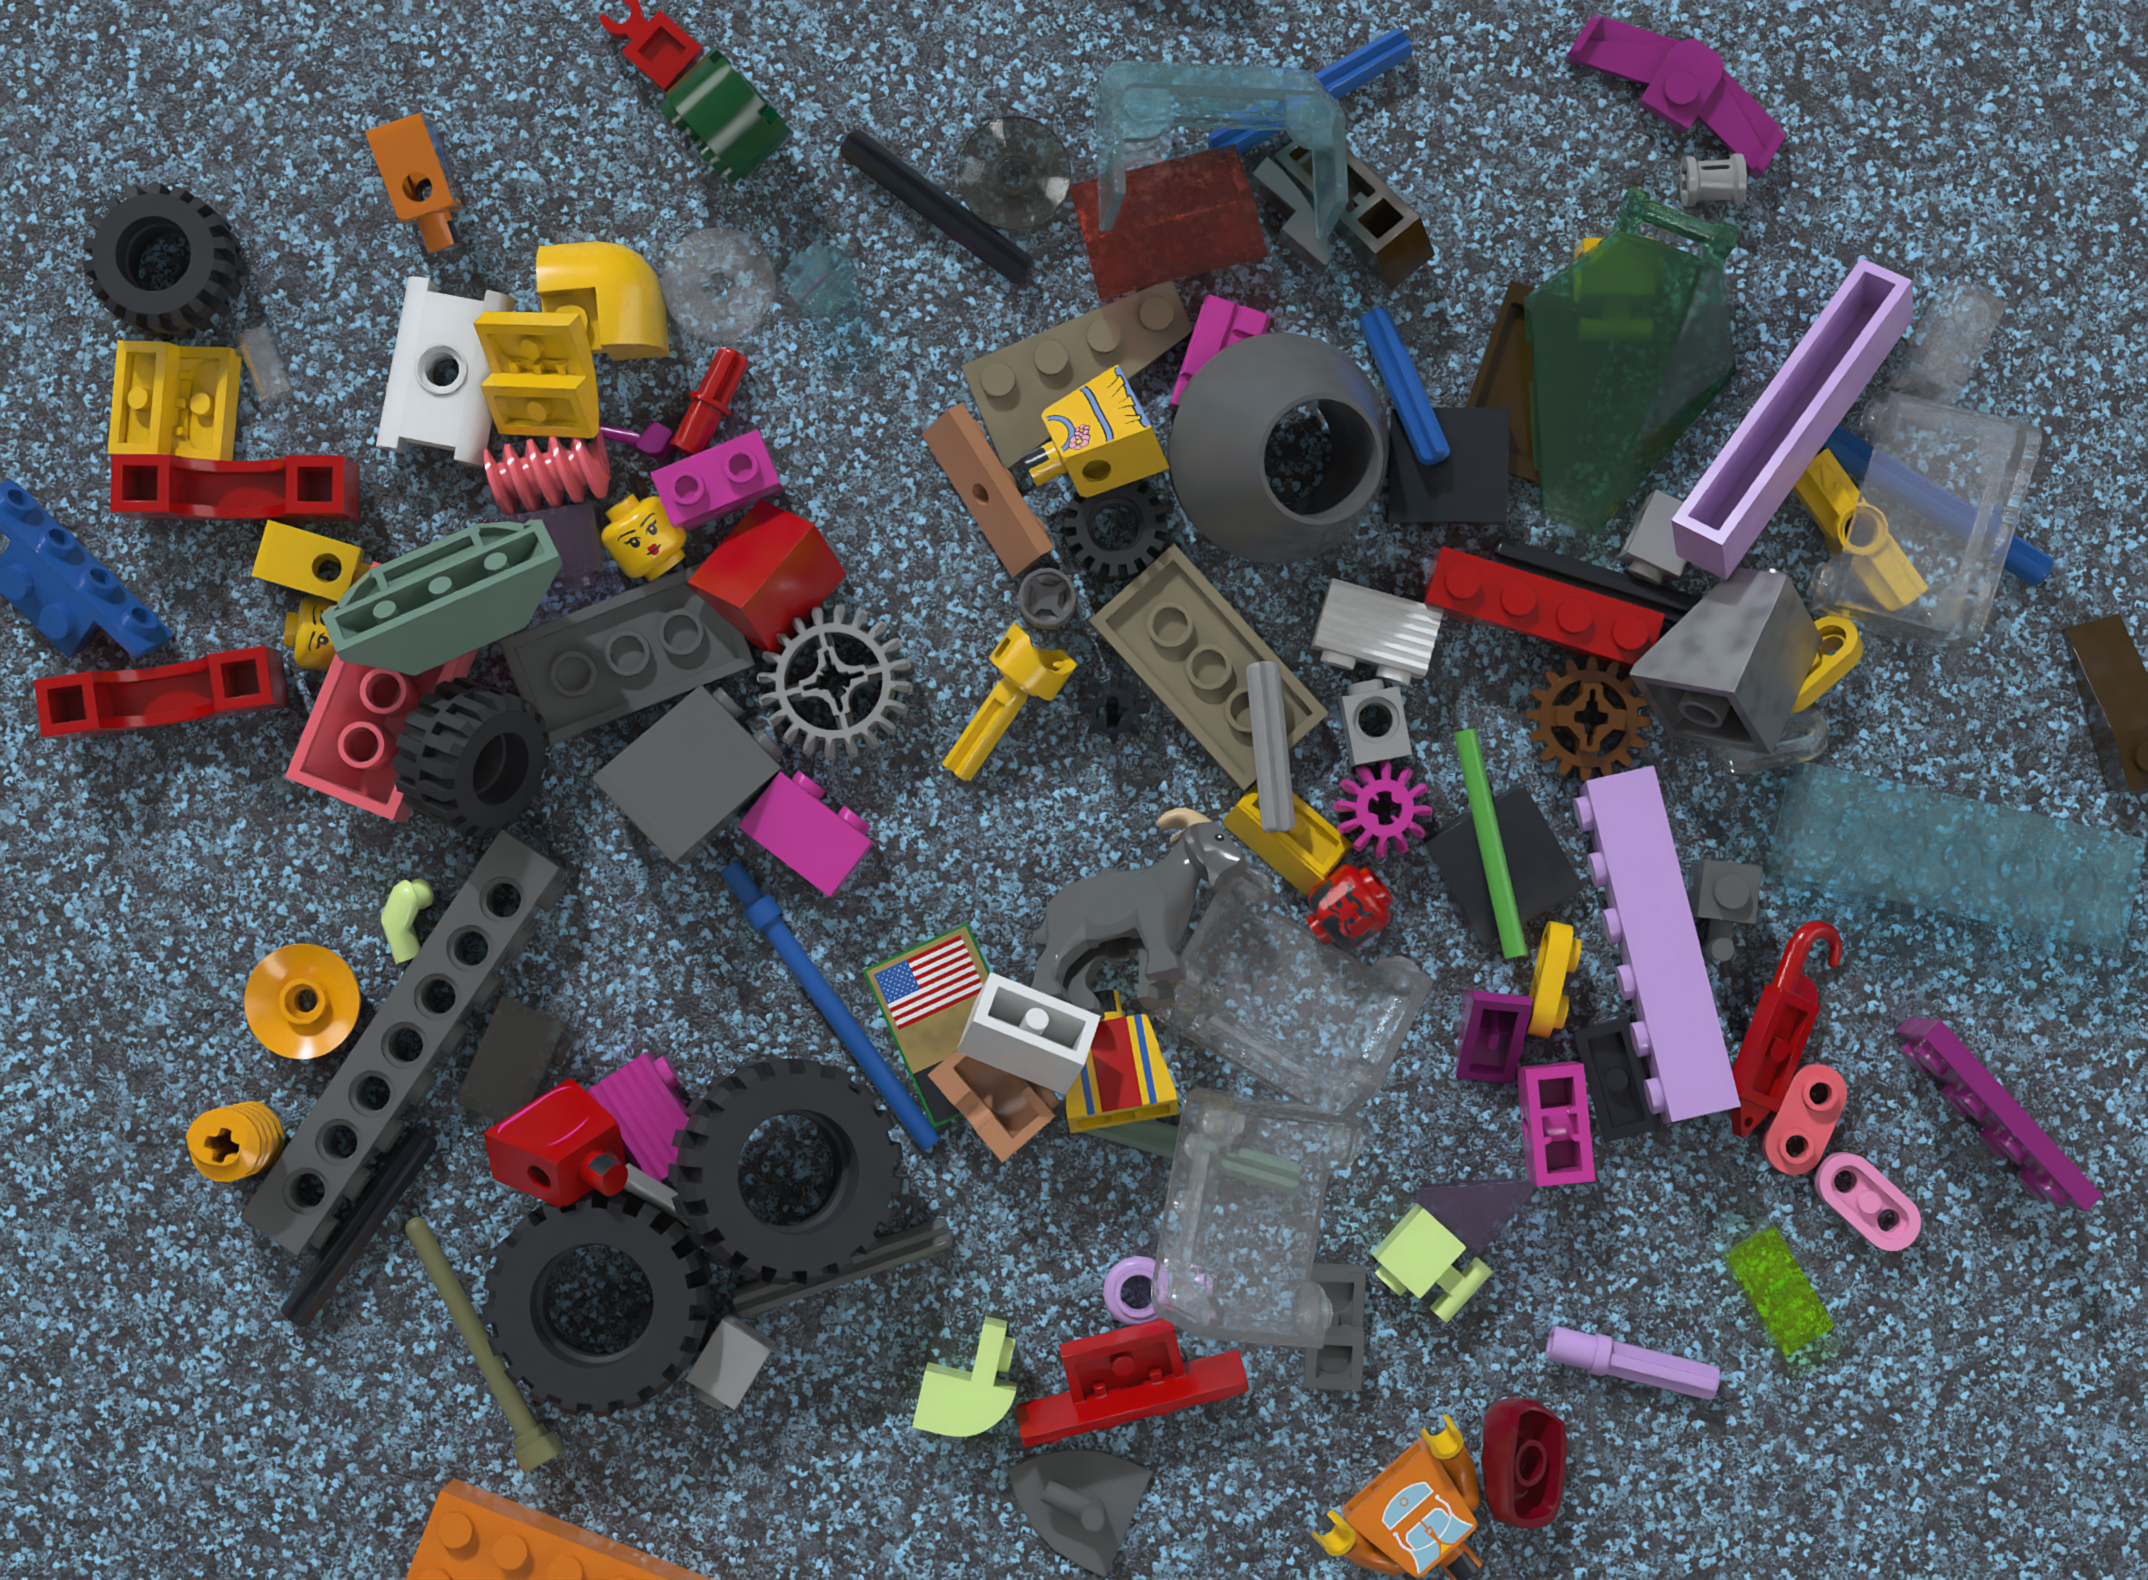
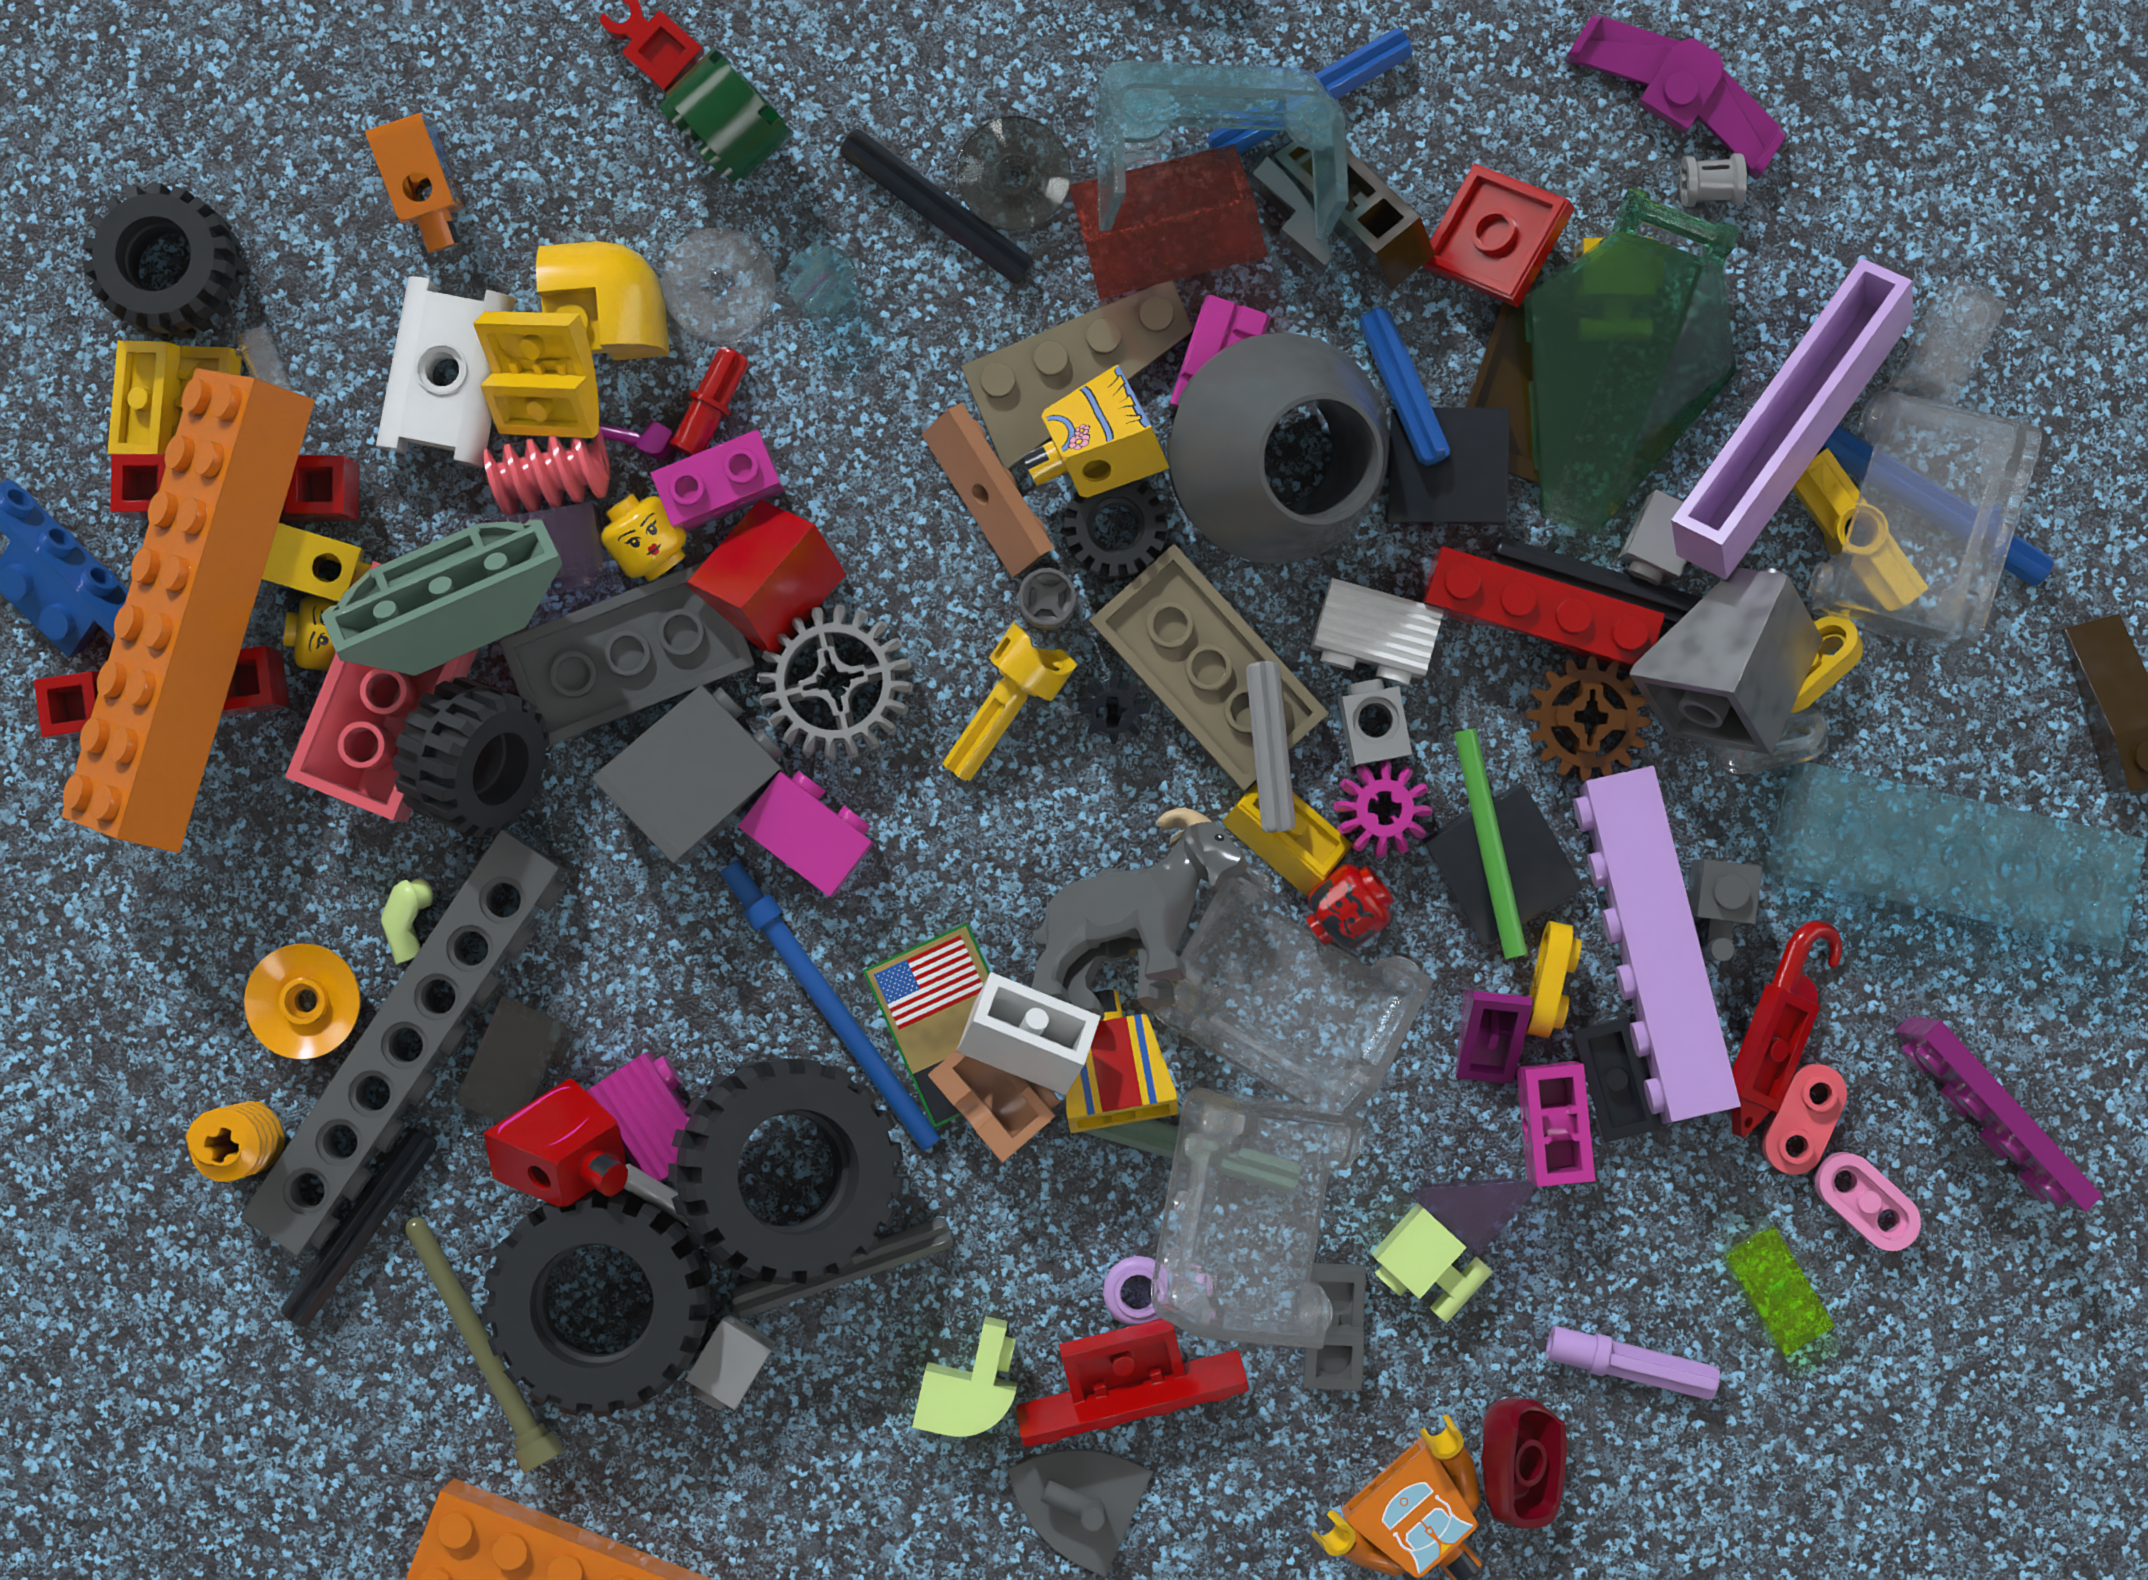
none -> orange brick [61,368,315,854]
none -> red plate [1422,163,1575,308]

